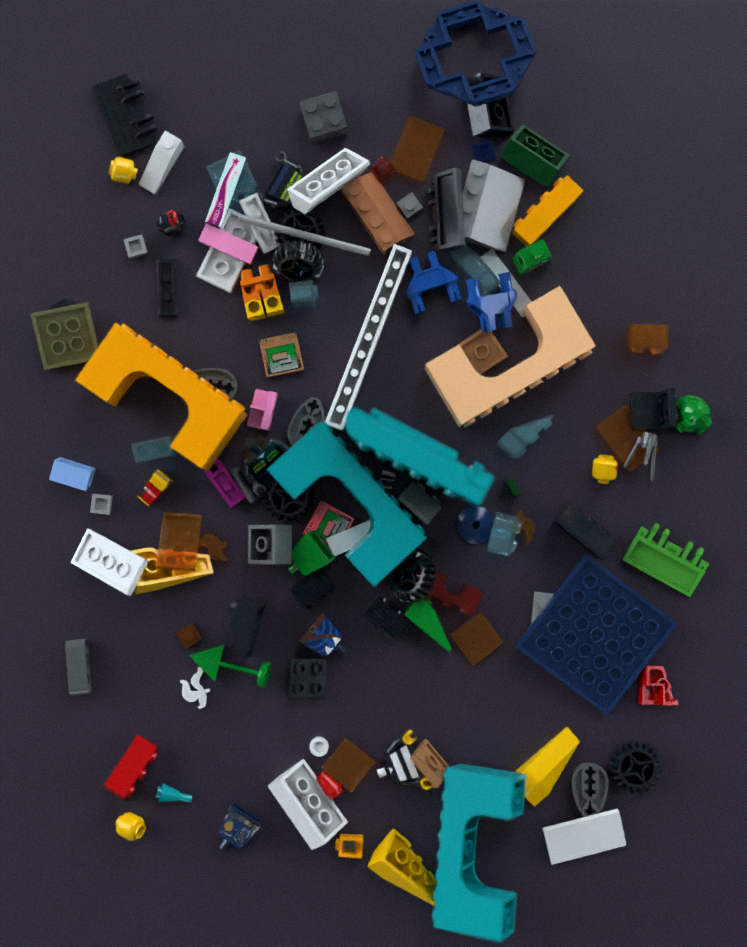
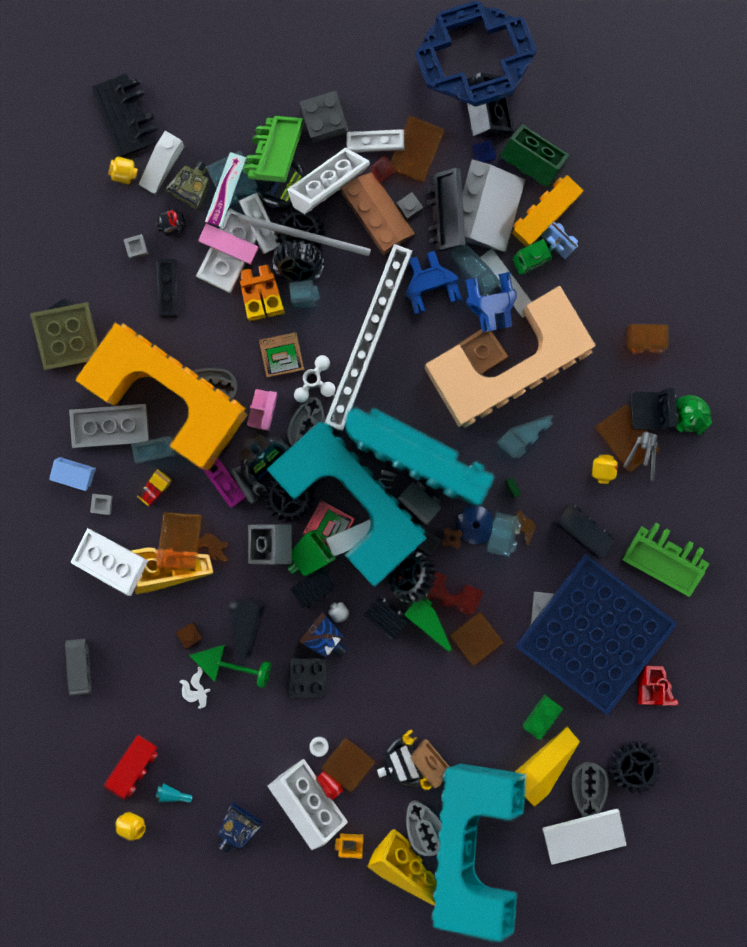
none -> light grey plate [69,404,150,448]
none -> torso [166,161,210,211]
none -> bright green hinge [242,116,304,182]
none -> white piece [294,355,336,403]
none -> white piece [328,602,349,623]
none -> white tile [347,130,404,153]
none -> light grey piece [406,800,442,856]
none -> reddish brown plate [442,528,462,549]
none -> green brick [522,694,563,740]
none -> light blue hips [541,222,578,259]

